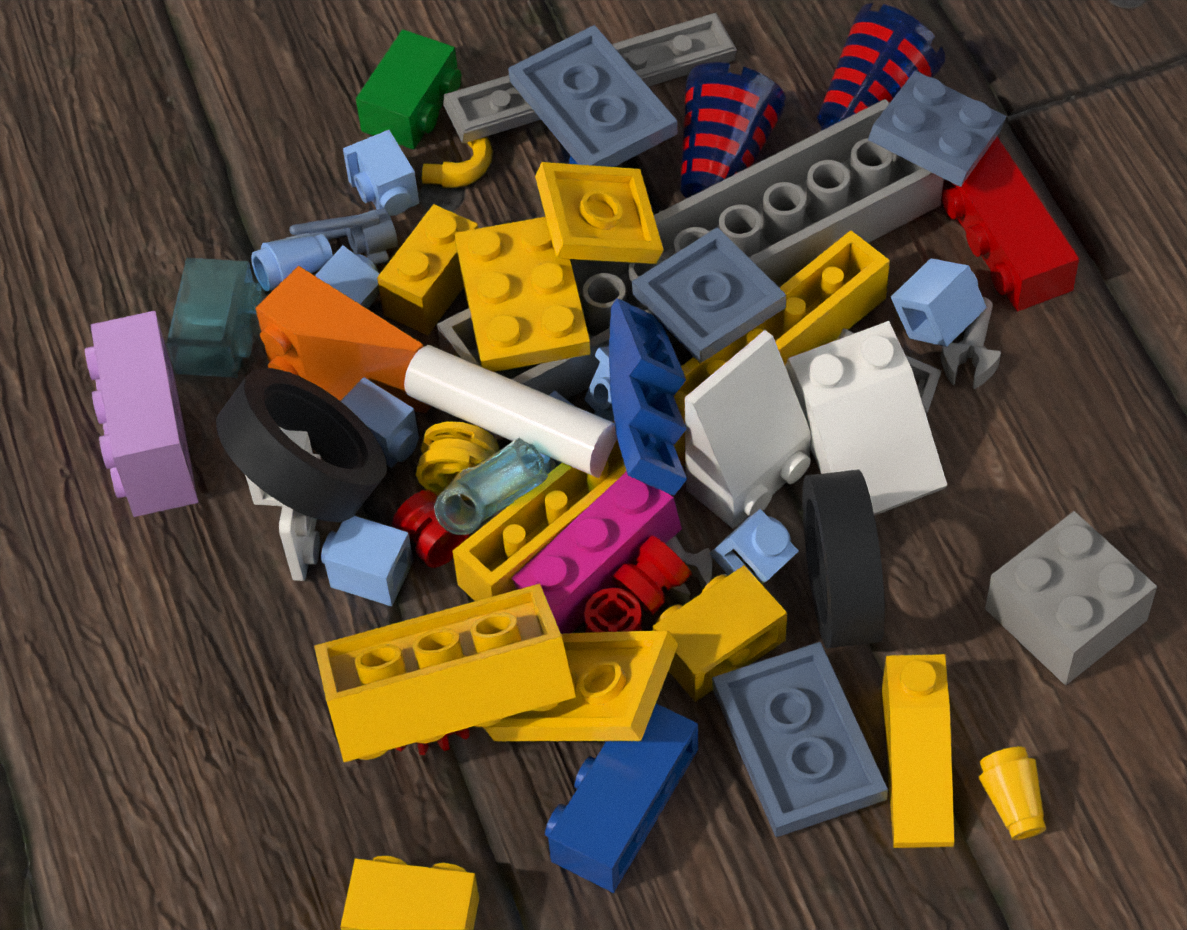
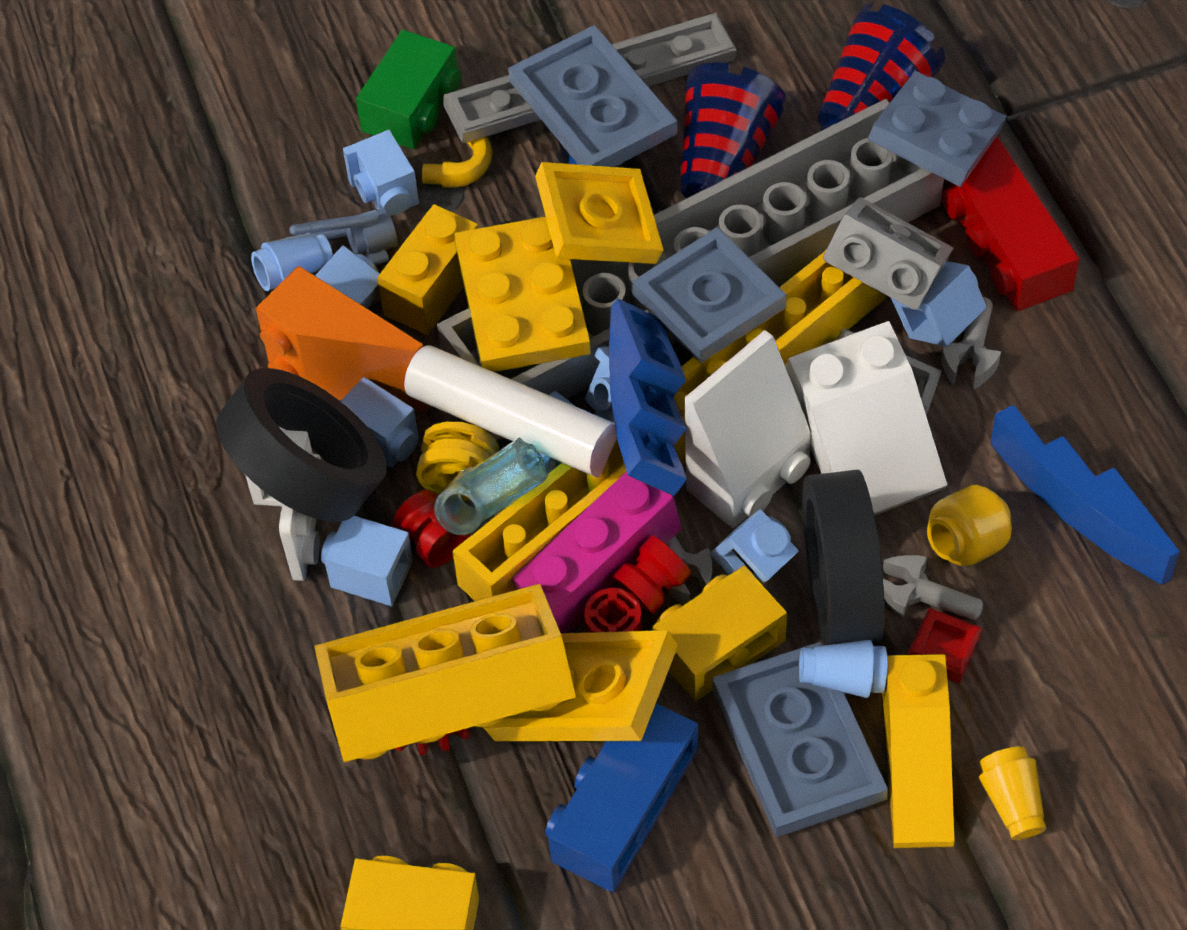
lavender brick [85,311,198,517] -> none
clear light blue brick [167,258,262,378] -> none
light grey brick [985,511,1157,686] -> none
none -> light blue cone [799,640,887,698]
none -> light grey bracket [823,197,953,310]
none -> light grey bar [883,555,983,621]
none -> red tile [907,608,982,684]
none -> yellow head [927,484,1012,567]
none -> blue slope [990,405,1180,585]

